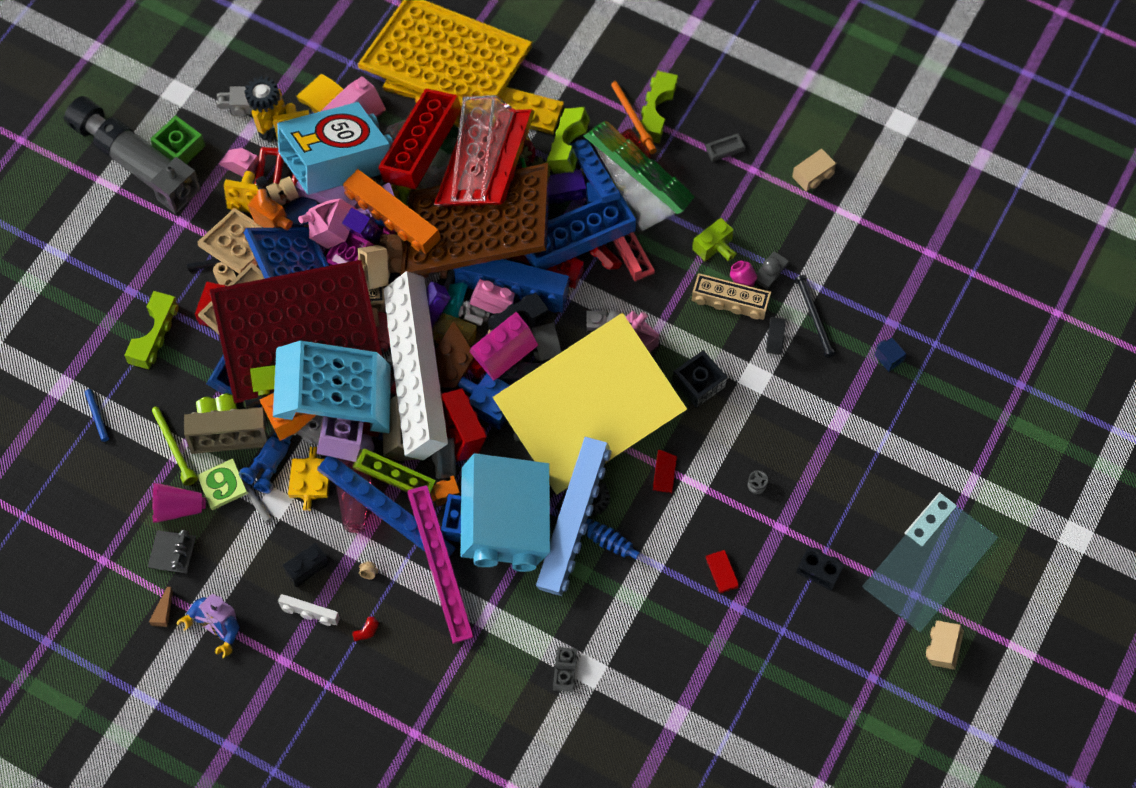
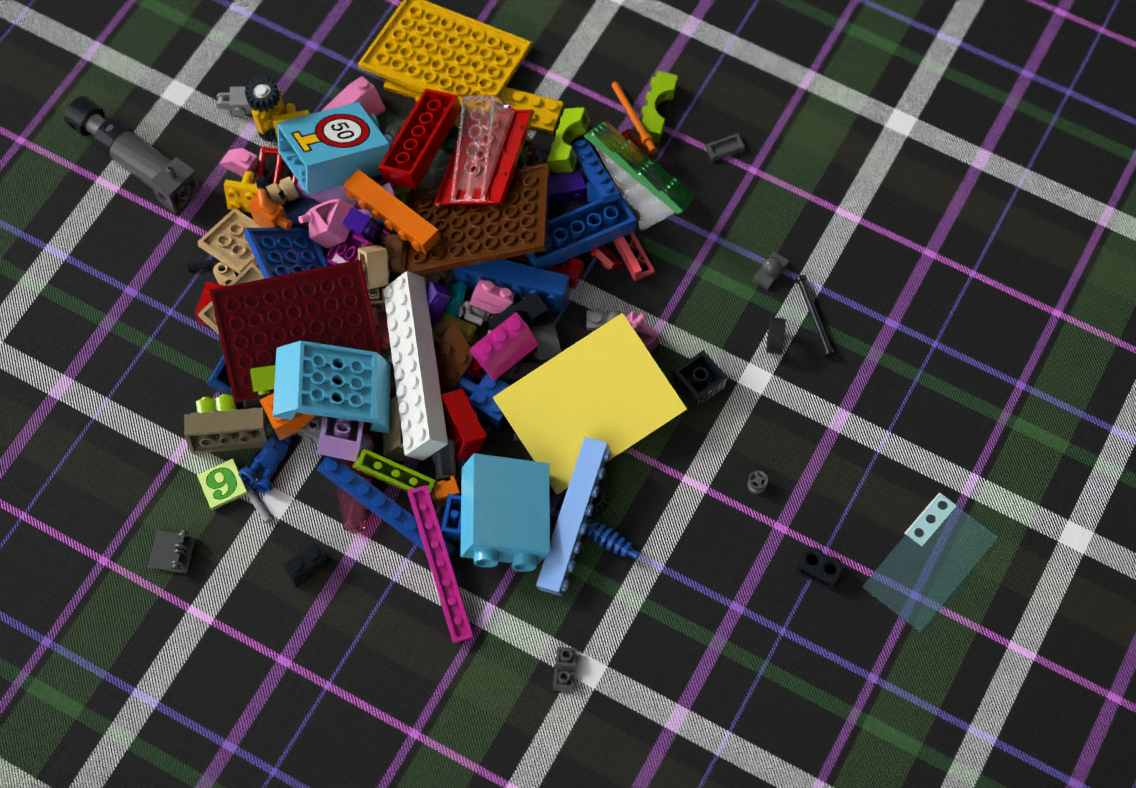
blue bar [84,389,109,442] -> none
lime arch [124,291,179,370] -> none
medium nougat piece [149,587,173,627] -> none
bright green brick [150,115,205,164] -> none
lime piece [152,407,198,486] -> none
dark pink cone [152,483,206,523] -> none
torso [177,594,239,658] -> none
white plate [278,594,340,626] -> none
yellow plate [288,447,330,511] -> none
yellow slope [296,74,344,113] -> none
red arm [352,616,378,642] -> none
tan plate [359,561,378,579] -> none
red slope [653,450,677,493] -> none
tan brick [691,273,771,320] -> none
lime brick [692,218,736,262] -> none
red tile [706,550,739,594] -> none
dark pink head [730,261,757,287] -> none
tan brick [792,149,836,192] -> none
dark blue brick [874,337,906,372] -> none
tan brick [926,621,964,669] -> none

